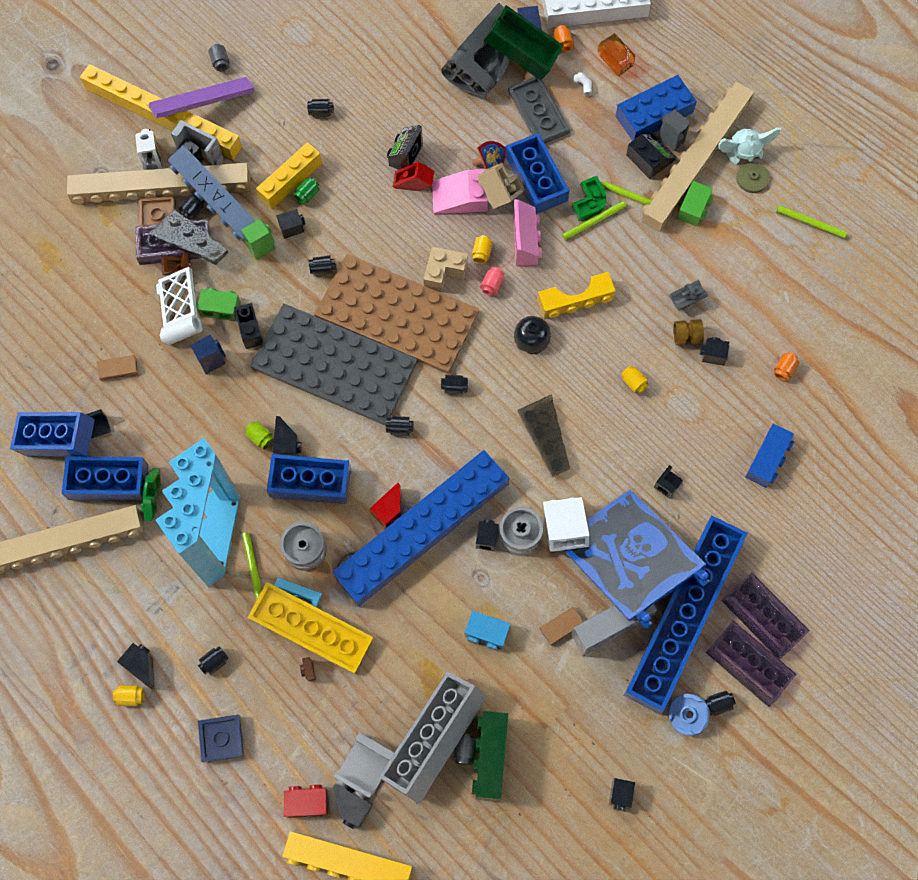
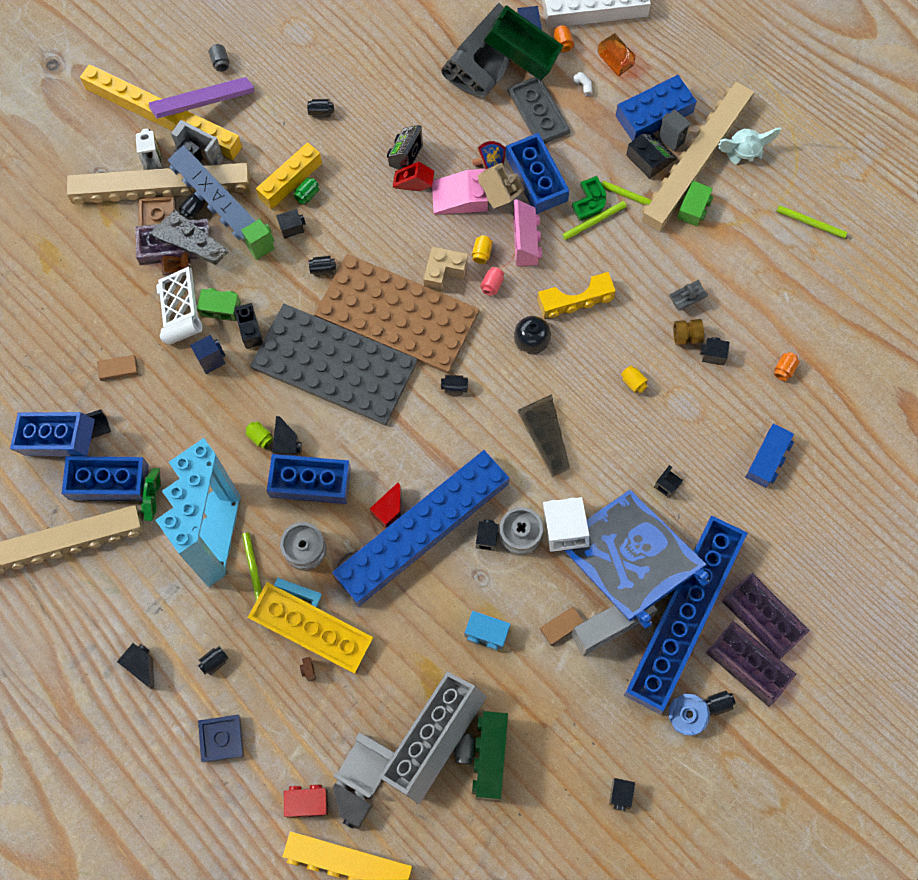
yellow brick [113,685,144,706] -> none
black brick [386,416,414,436] -> none
olive piece [736,162,770,193] -> none

